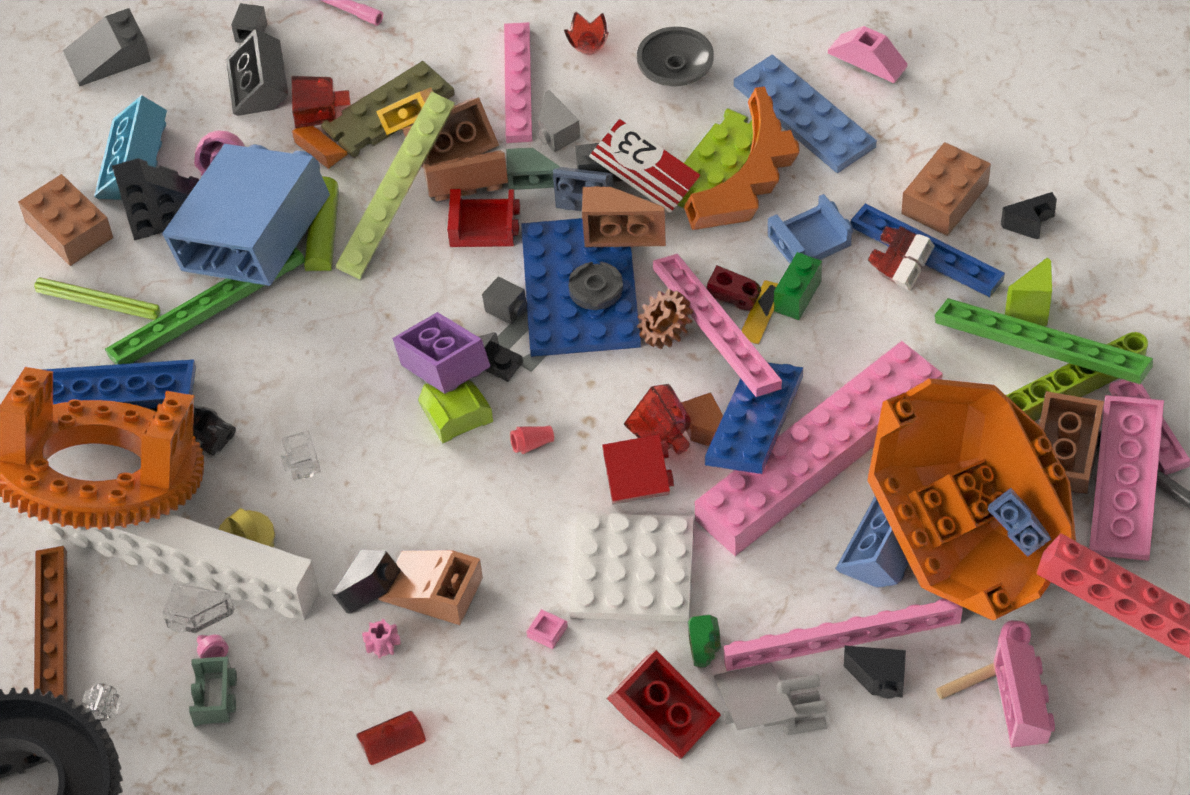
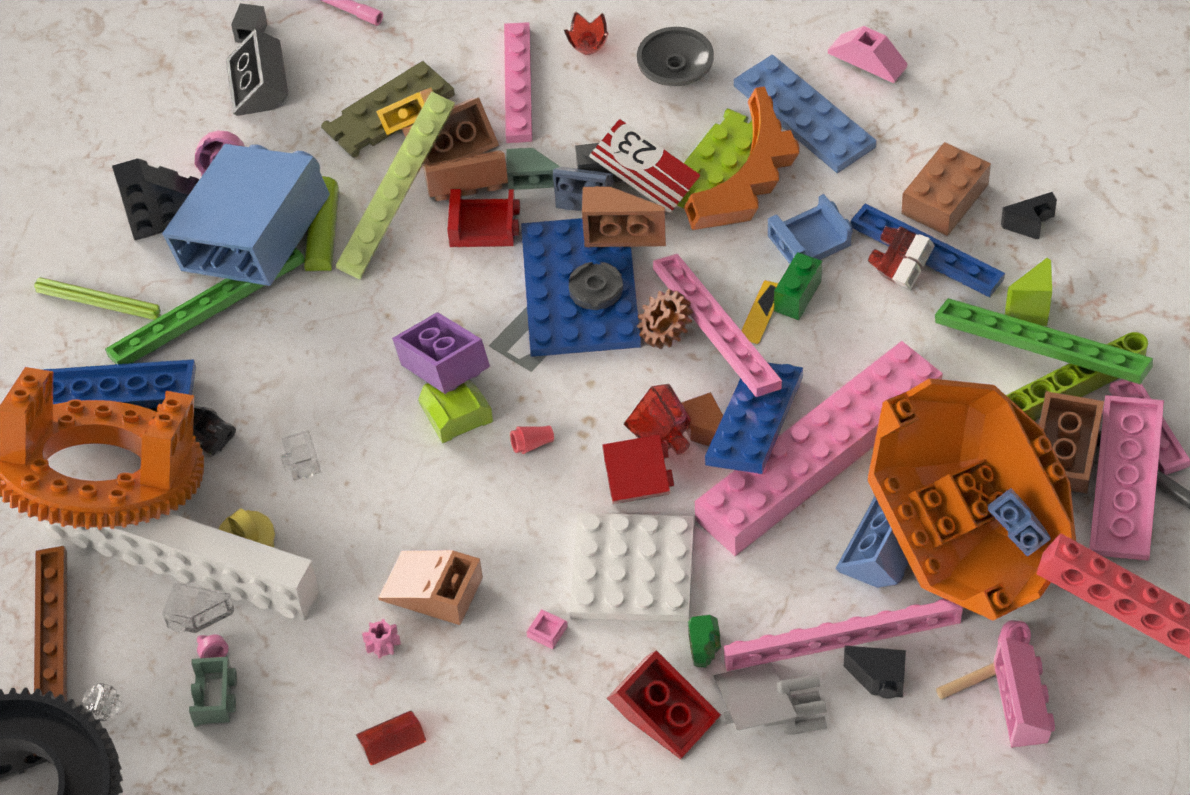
nougat brick [18,174,113,266] -> none
dark grey slope [63,8,151,87] -> none
medium azure slope [94,95,167,200] -> none
clear red torso [291,76,351,128] -> none
orange slope [292,126,348,169] -> none
black slope [332,549,401,614] -> none
black slope [478,332,523,382] -> none
dark grey brick [482,276,527,325] -> none
light grey slope [538,90,580,152] -> none
dark red leg [706,265,761,311] -> none

